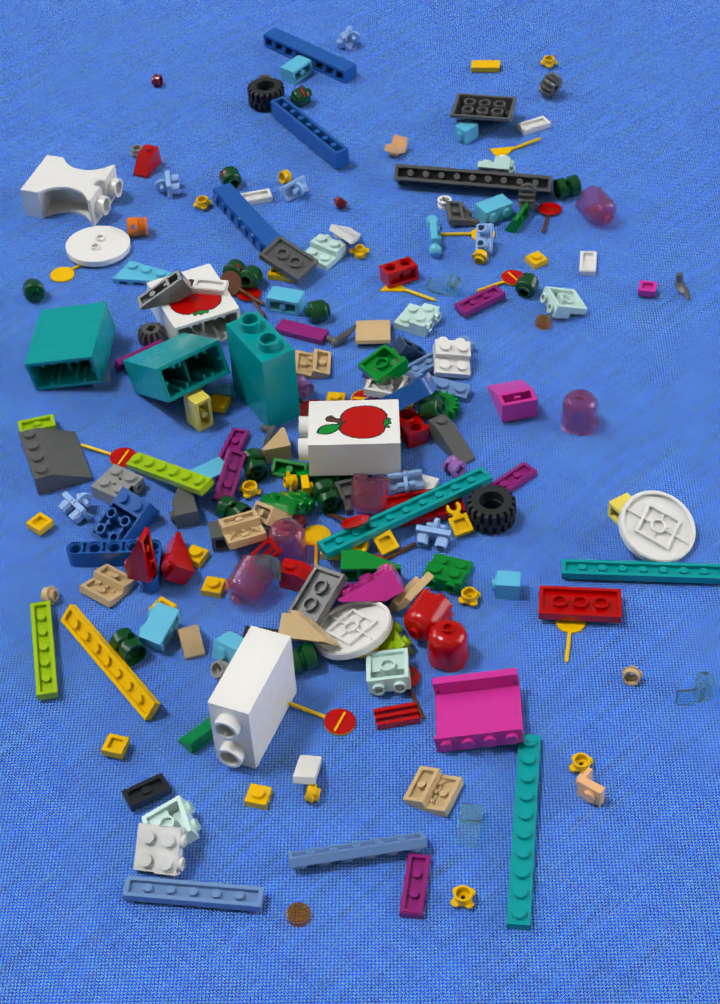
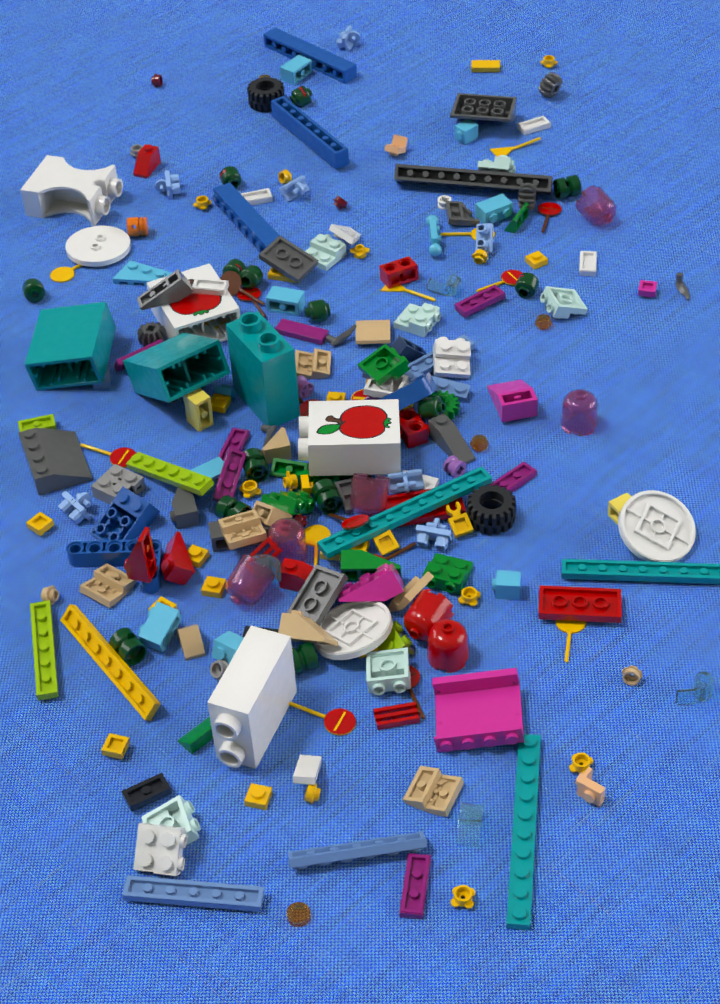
none -> clear orange plate [470,435,488,452]

